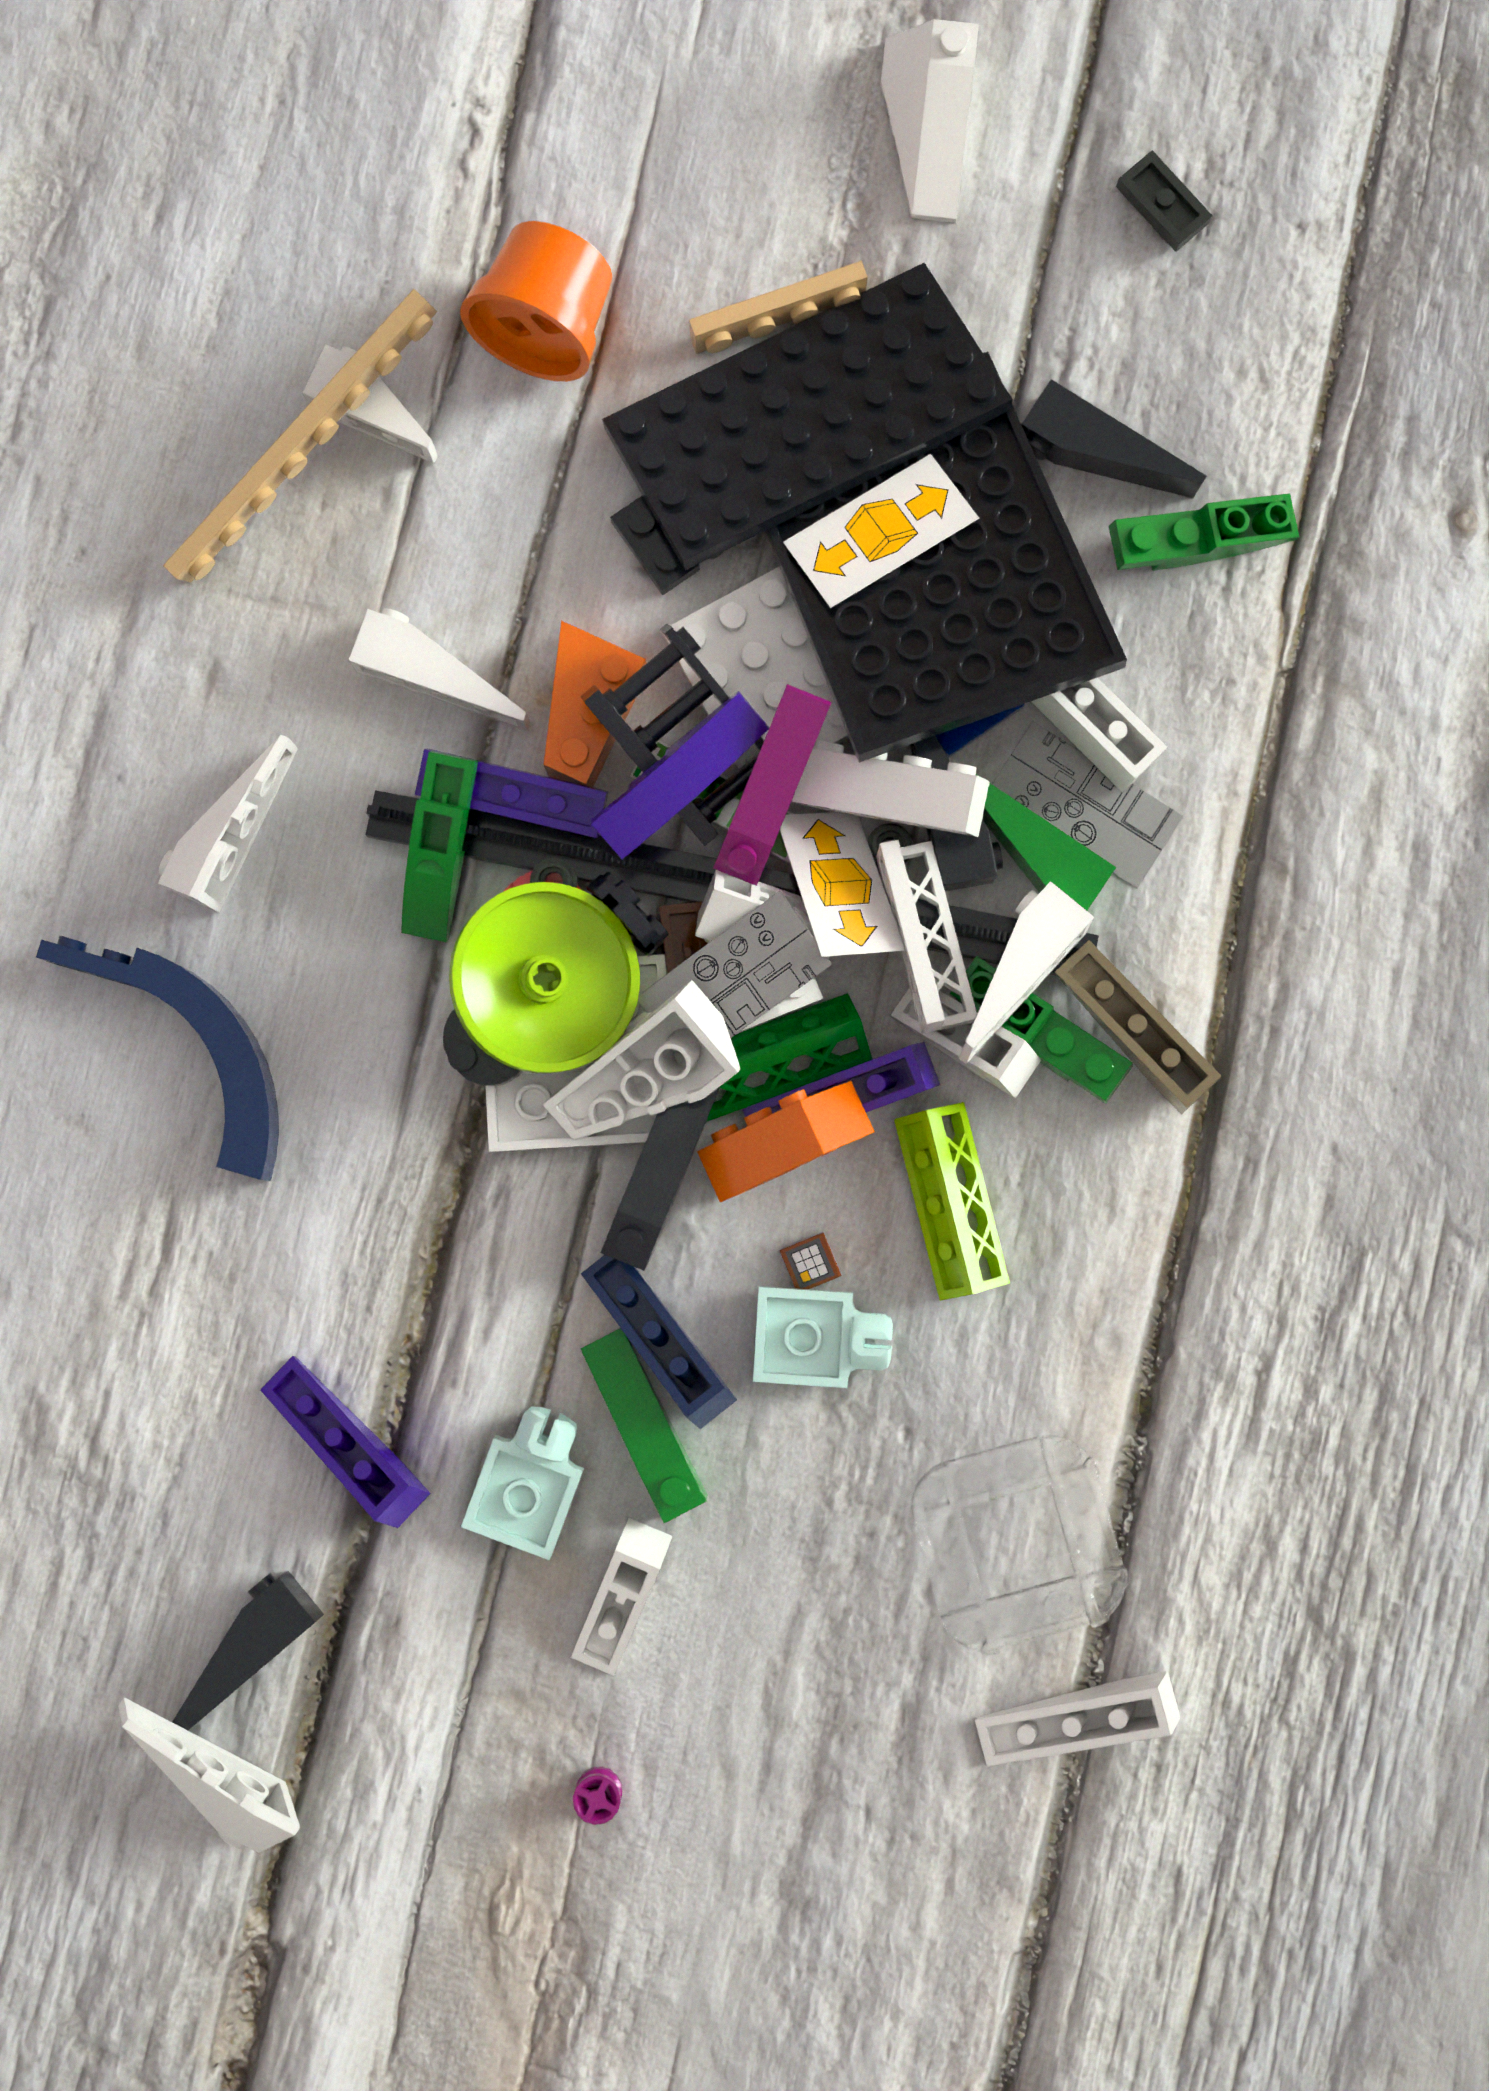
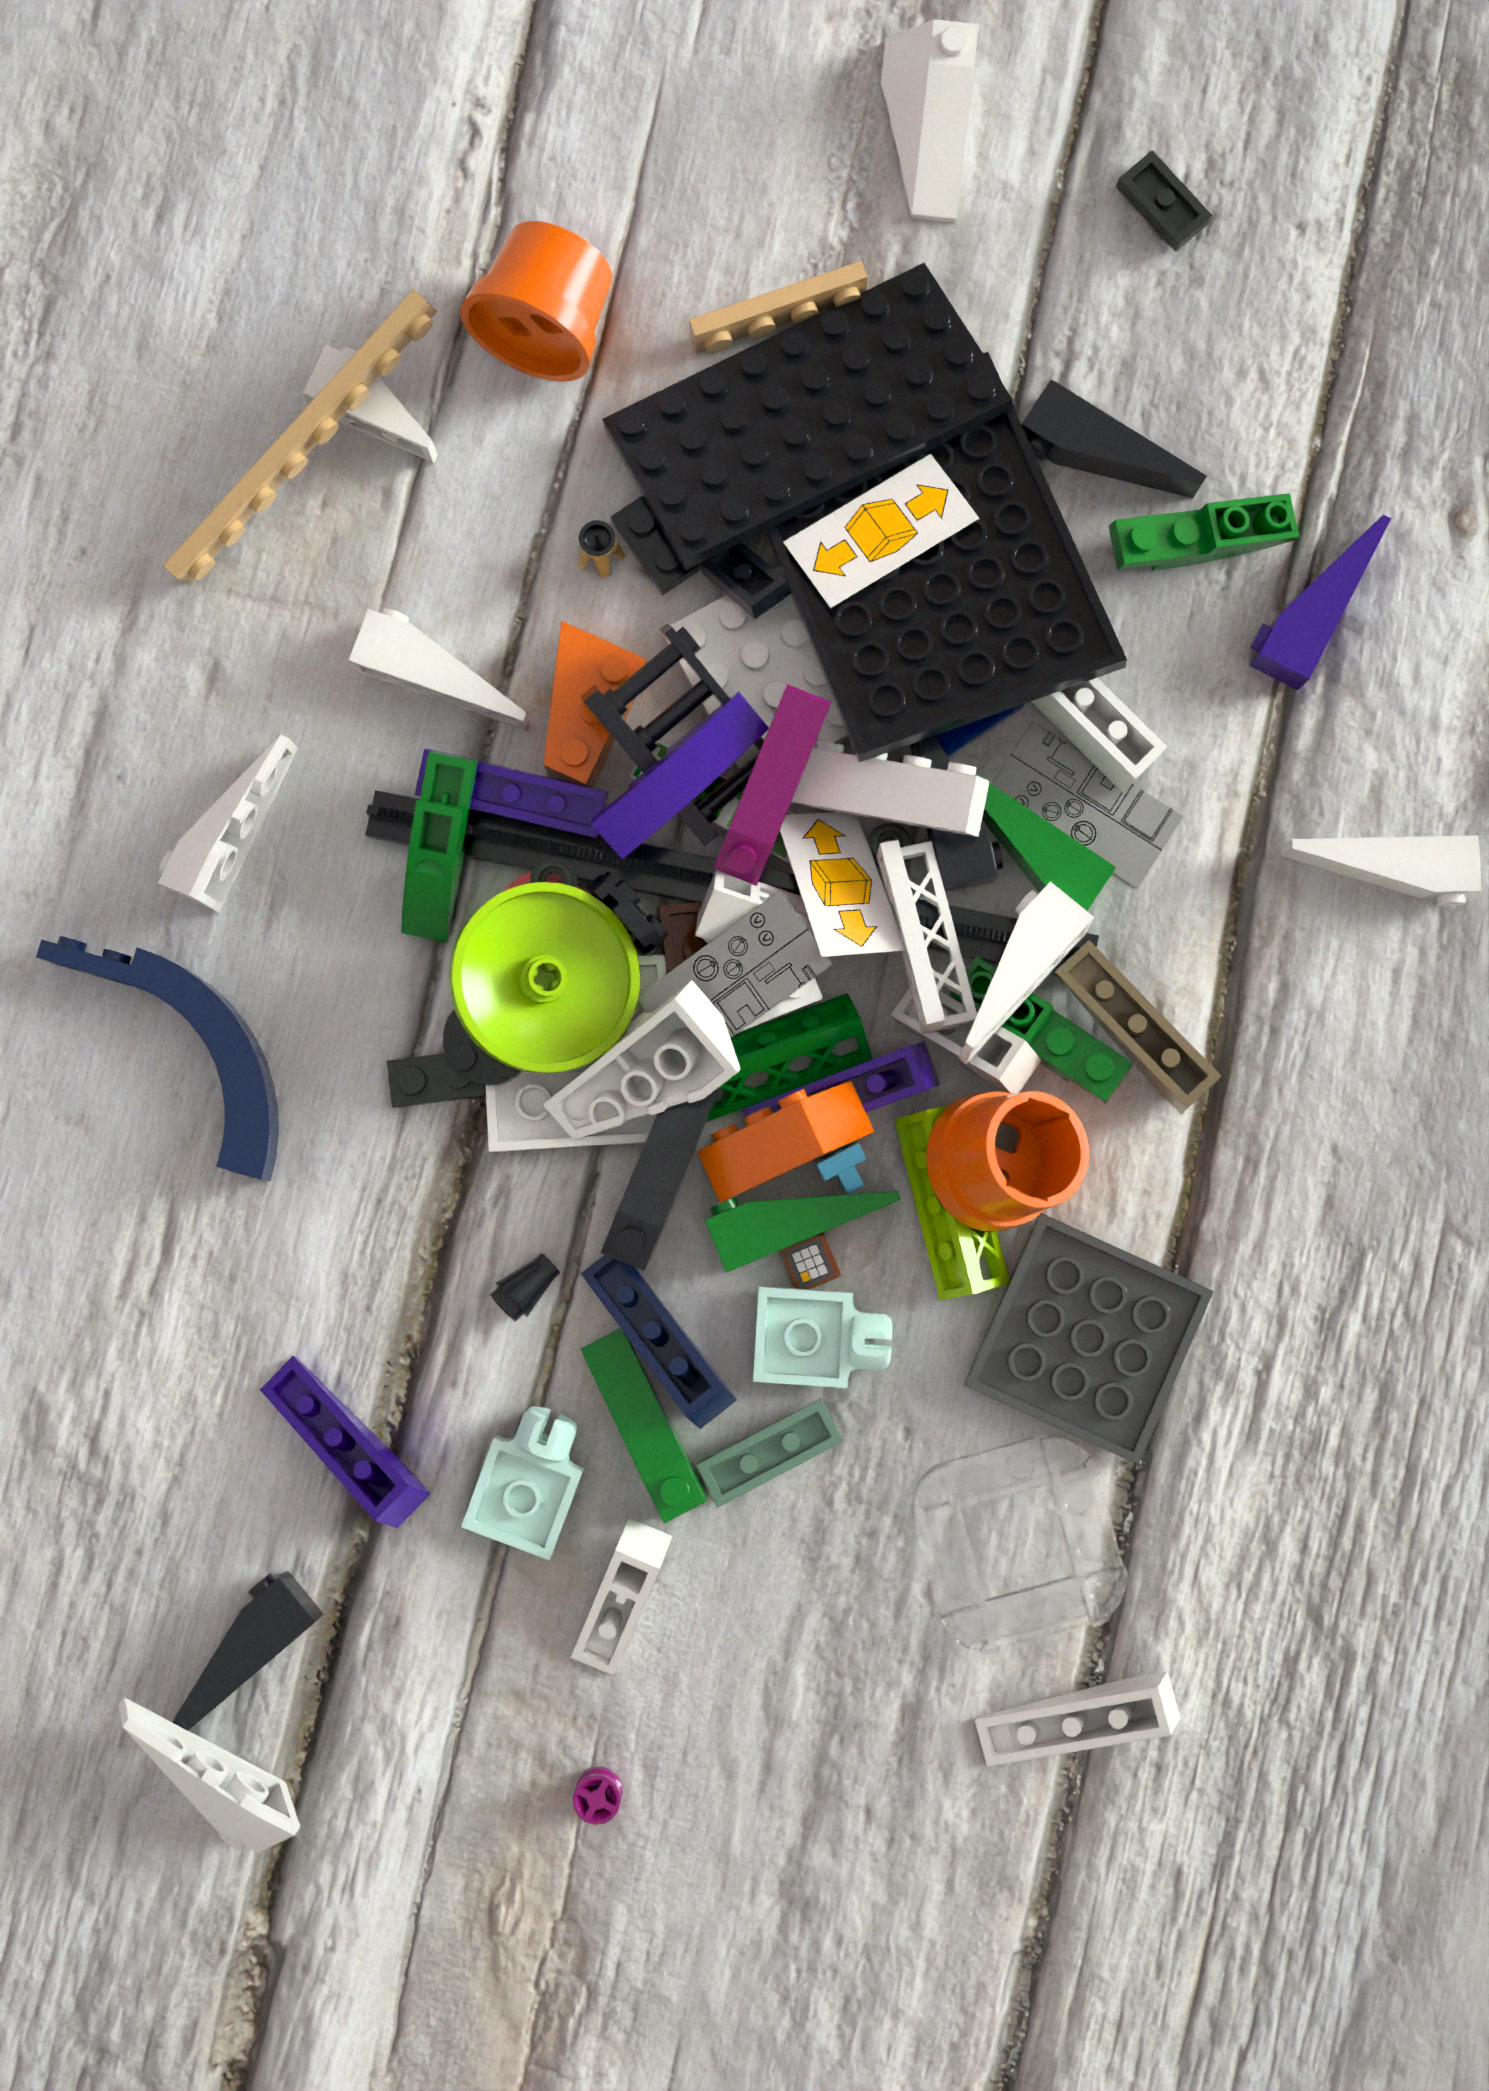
none -> pearl dark grey plate [387,1053,486,1108]
none -> black cone [490,1253,560,1322]
none -> black piece [578,520,625,578]
none -> sand green plate [696,1398,843,1508]
none -> black plate [699,543,791,619]
none -> green slope [705,1191,901,1273]
none -> medium azure tile [812,1141,867,1194]
none -> orange piece [926,1091,1089,1232]
none -> dark grey plate [963,1213,1214,1465]
none -> dark purple slope [1249,515,1391,690]
none -> white slope [1281,835,1481,906]

